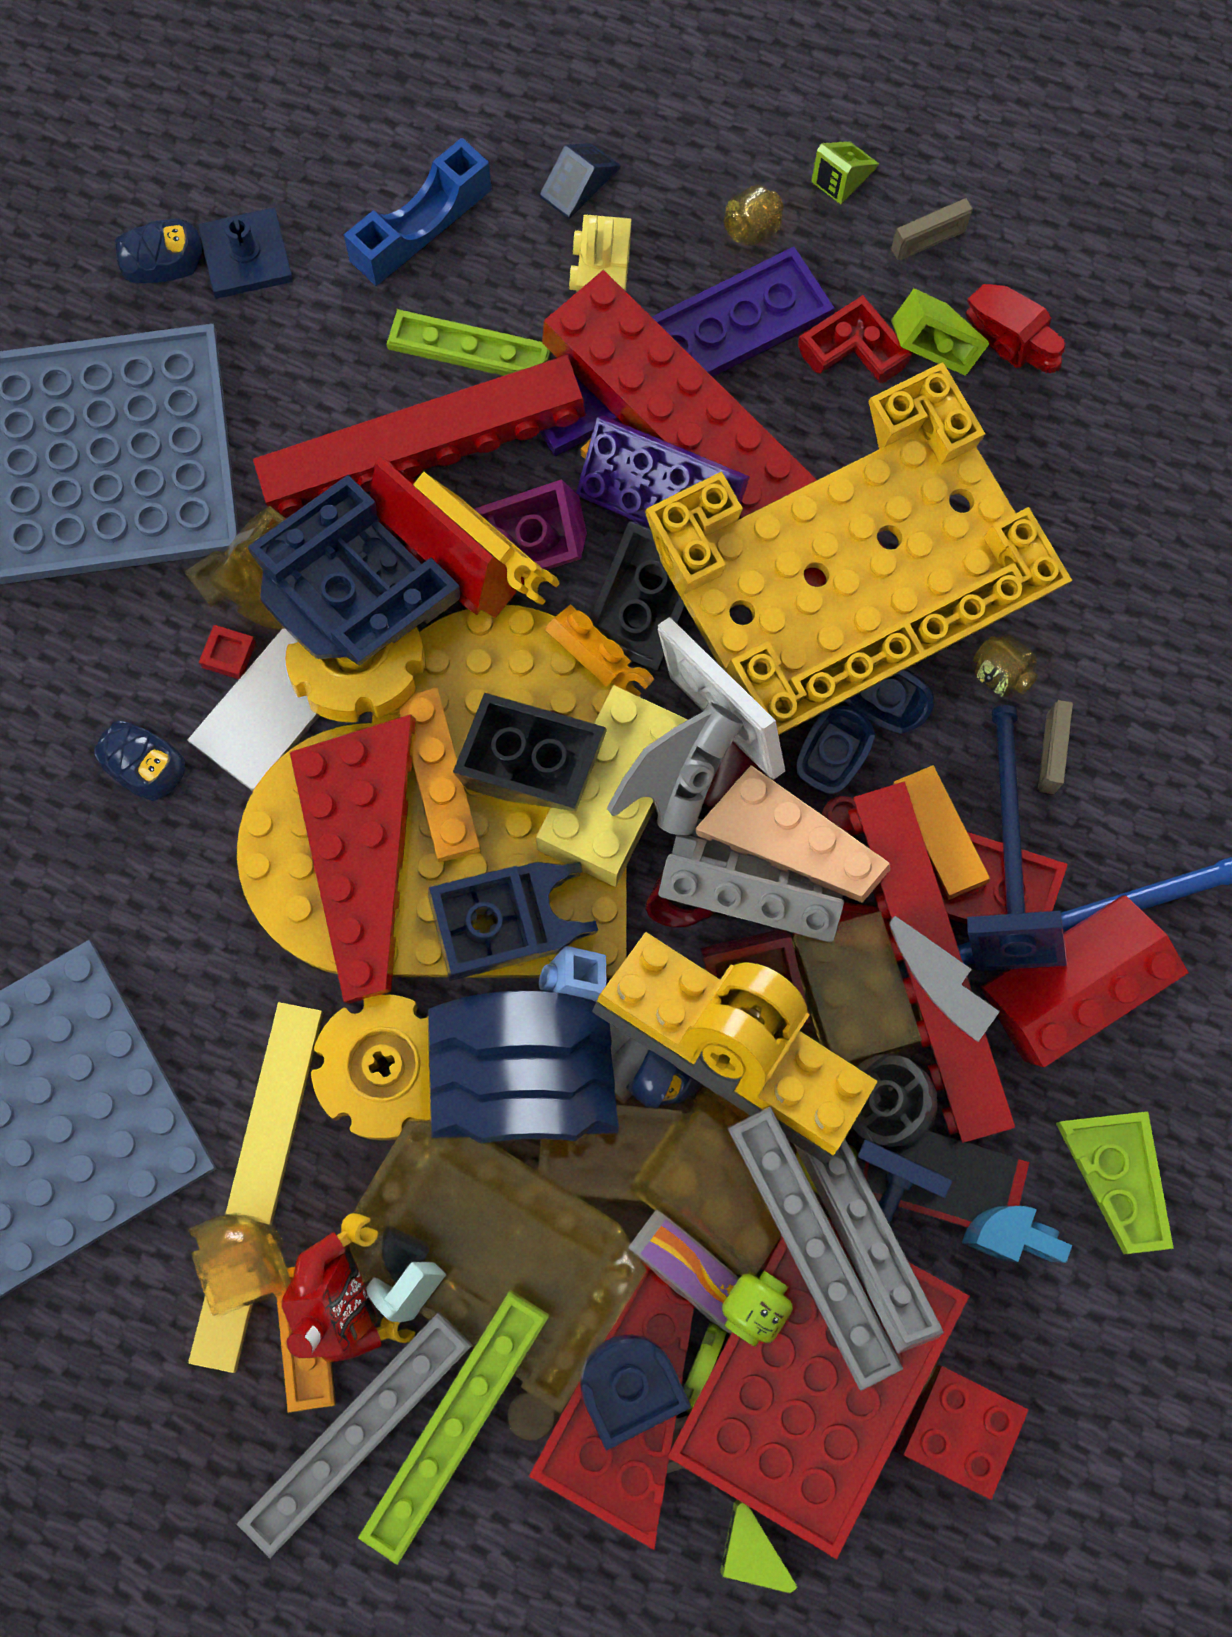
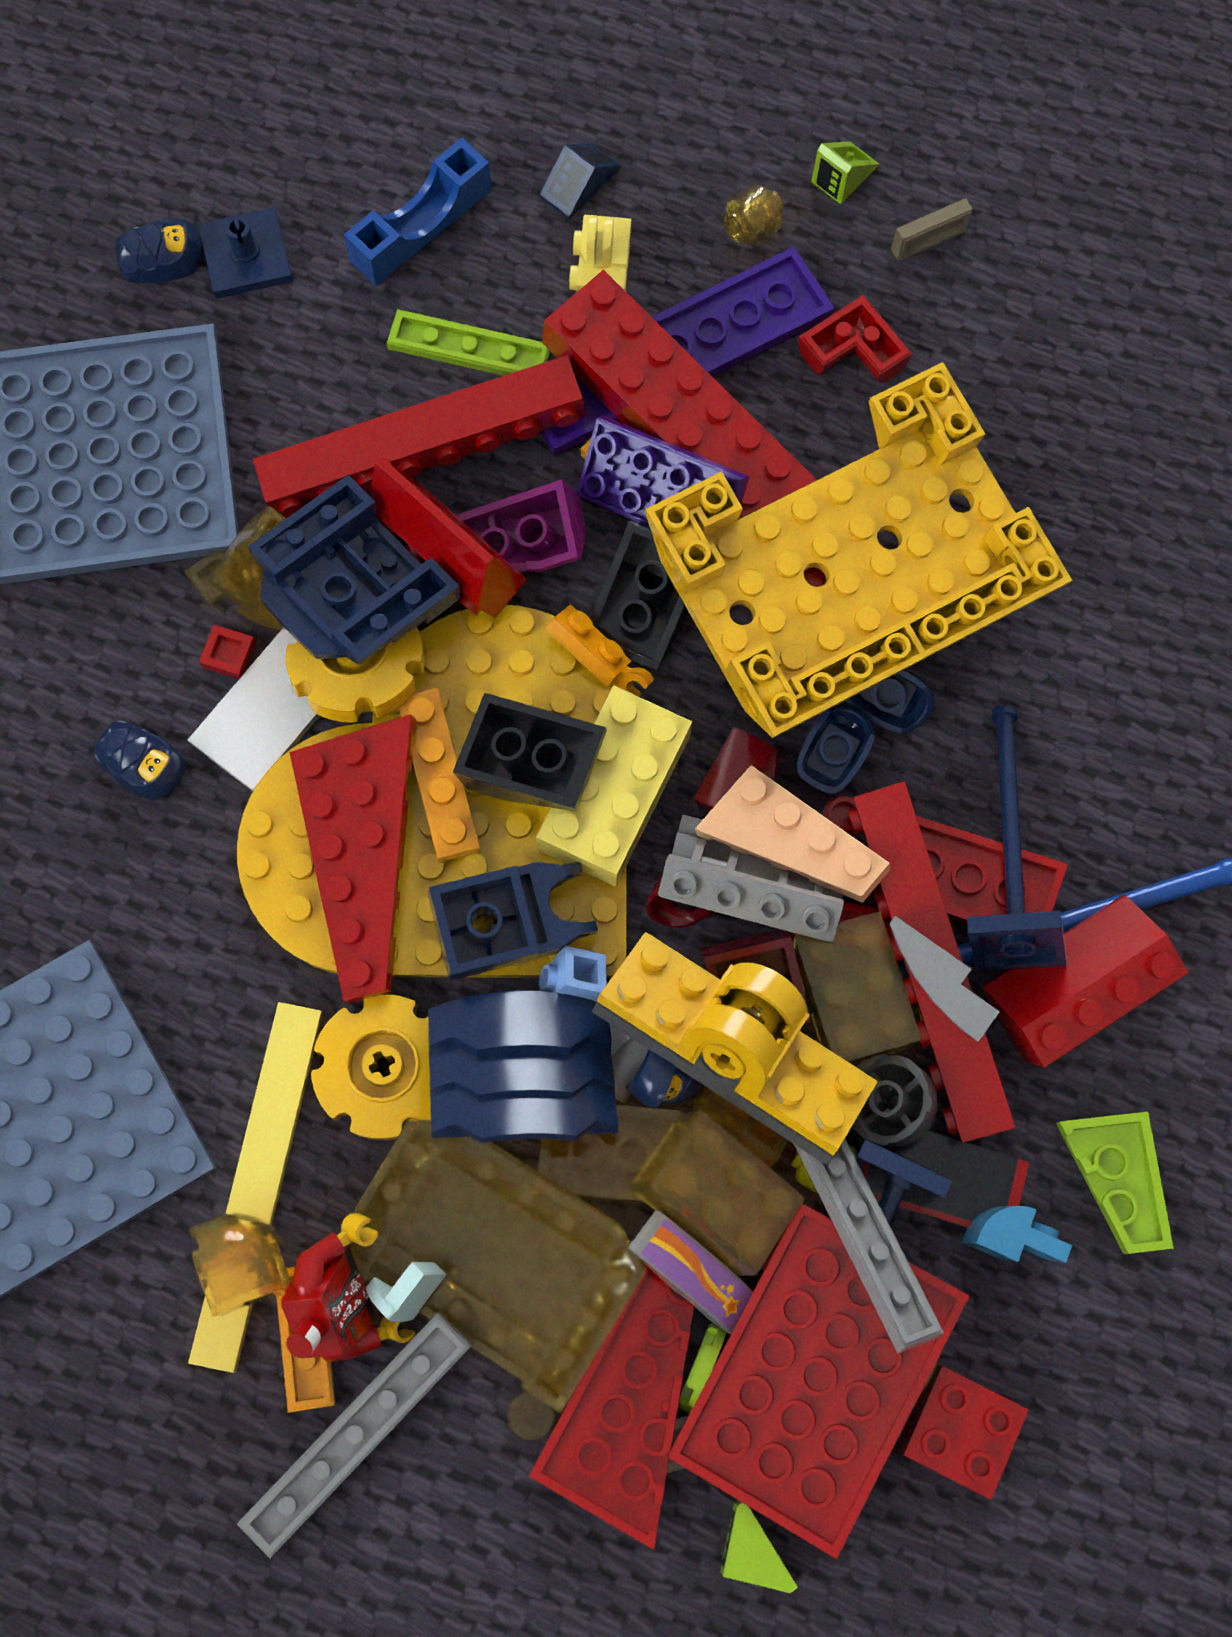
lime tile [358,1290,550,1565] -> none
black tile [381,1225,430,1282] -> none
yellow tile [413,472,560,605] -> none
dark blue tile [580,1334,692,1451] -> none
light grey pin [607,702,743,835] -> none
white tile [658,617,785,780] -> none
lime head [722,1271,793,1347] -> none
light grey tile [728,1106,903,1391] -> none
lime slope [891,288,989,376] -> none
light orange tile [893,765,990,900] -> none
red hinge [966,284,1066,374] -> none
clear yellow head [973,634,1038,697] -> none
dark tan tile [1038,700,1073,794] -> none

